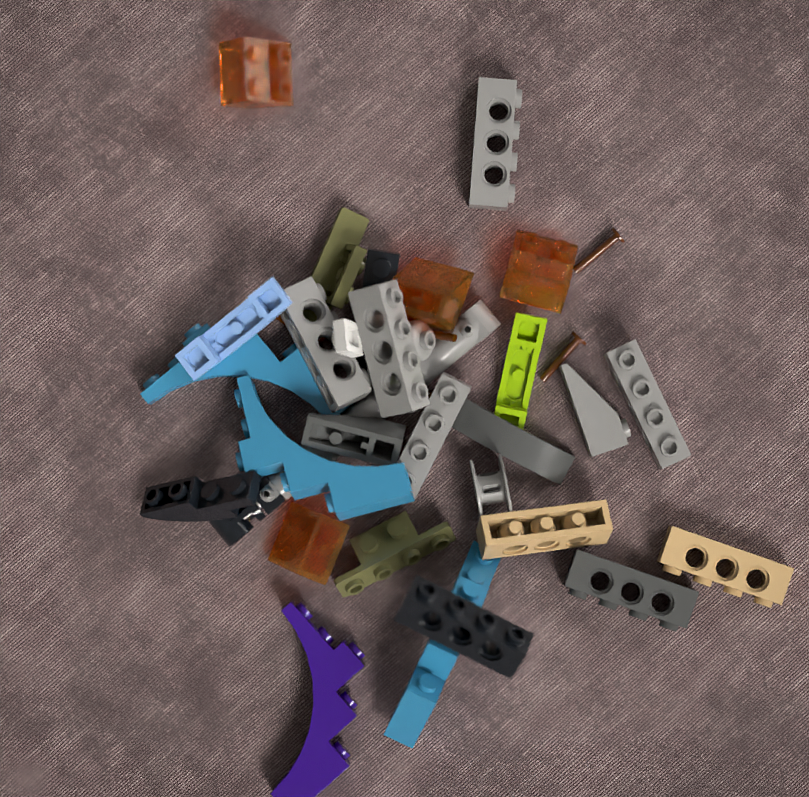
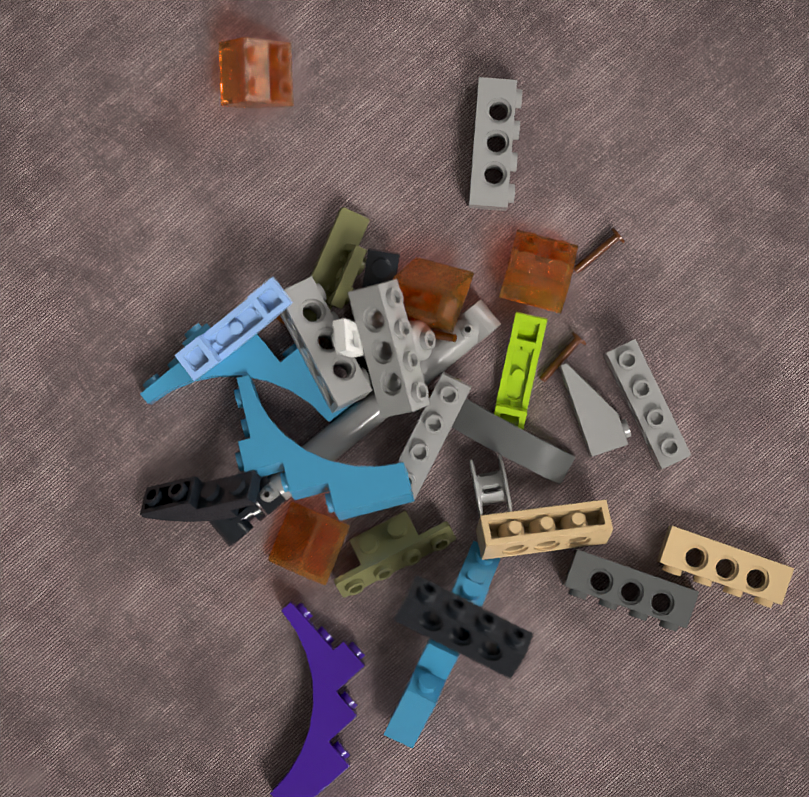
dark grey slope [301,413,406,466] -> none

